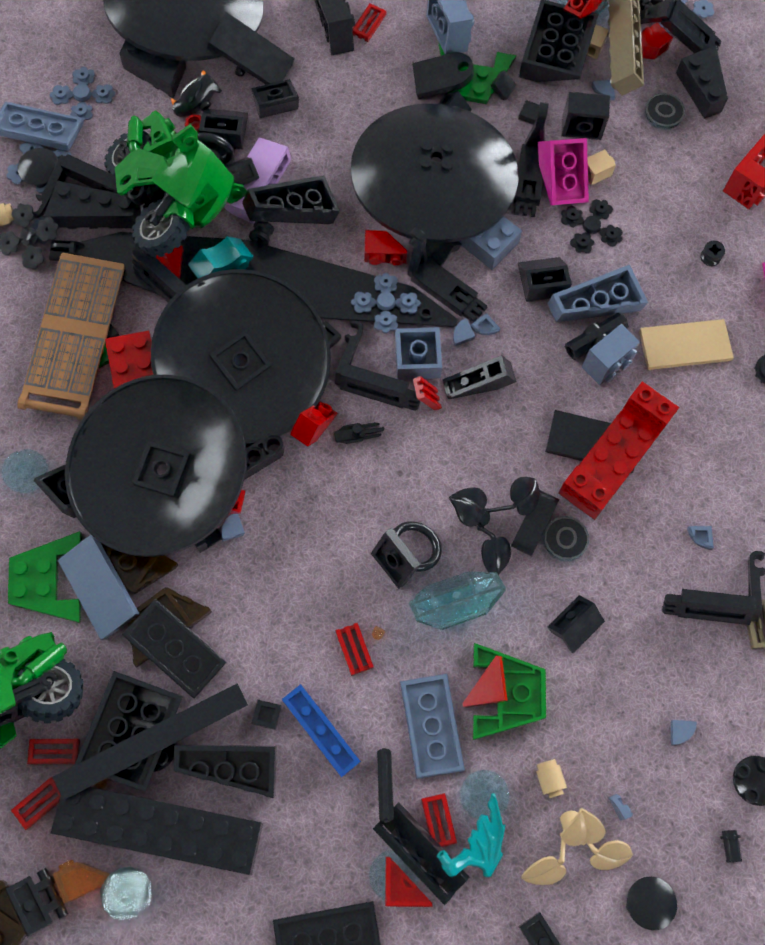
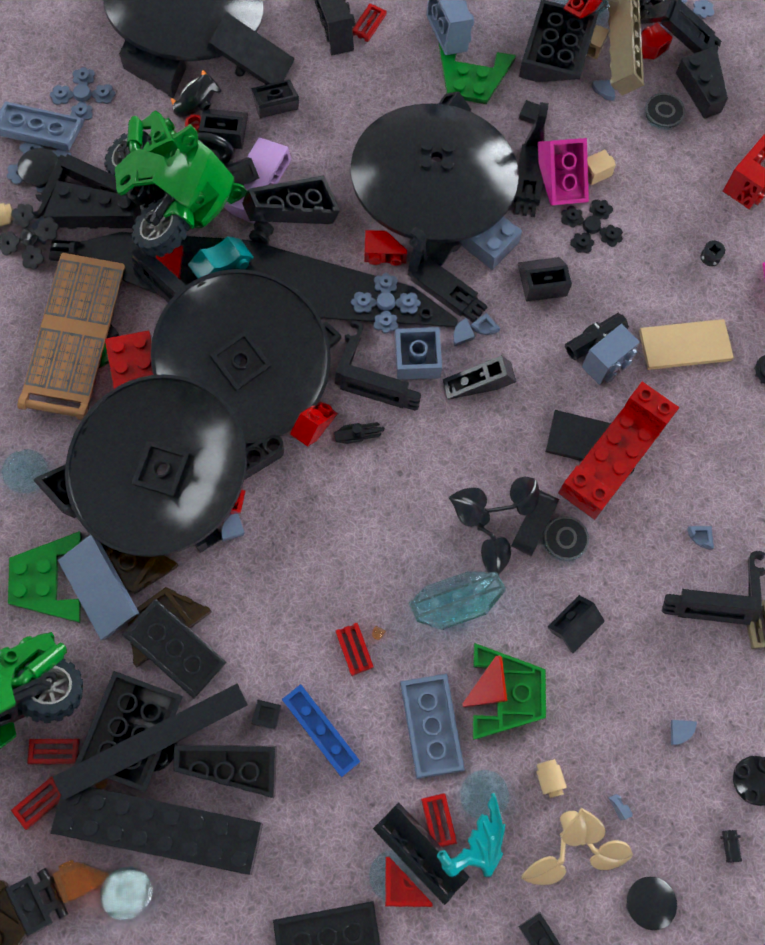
black tile [371,521,442,589] -> none
black axle [377,748,394,823] -> none
black tile [412,52,474,100] -> none
red tile [413,376,442,410] -> none
black tile [491,70,516,100] -> none
sand blue wedge [547,265,648,322] -> none
black brick [561,92,610,140] -> none

